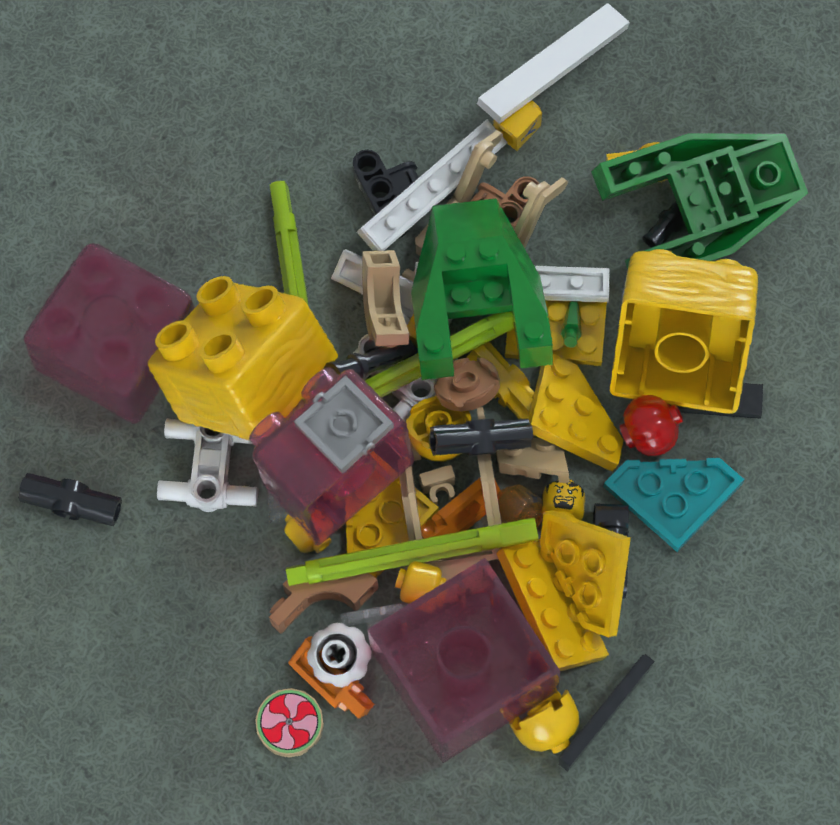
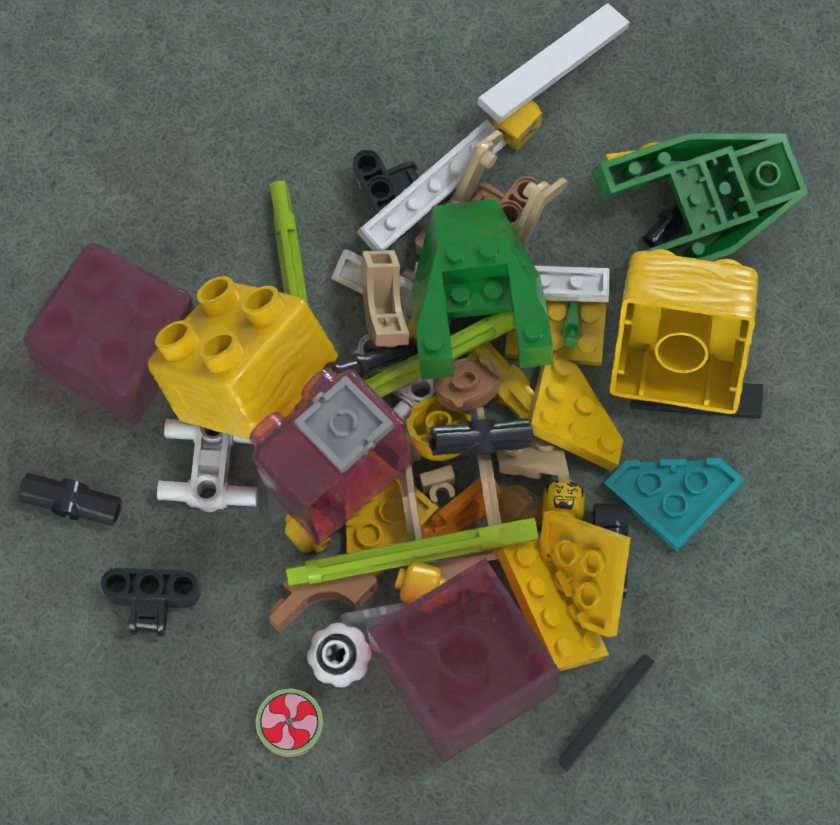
orange hinge [288,636,375,719] -> none
yellow cylinder [509,690,579,754] -> none
red plant [620,395,683,456] -> none
none -> black beam [101,568,201,636]

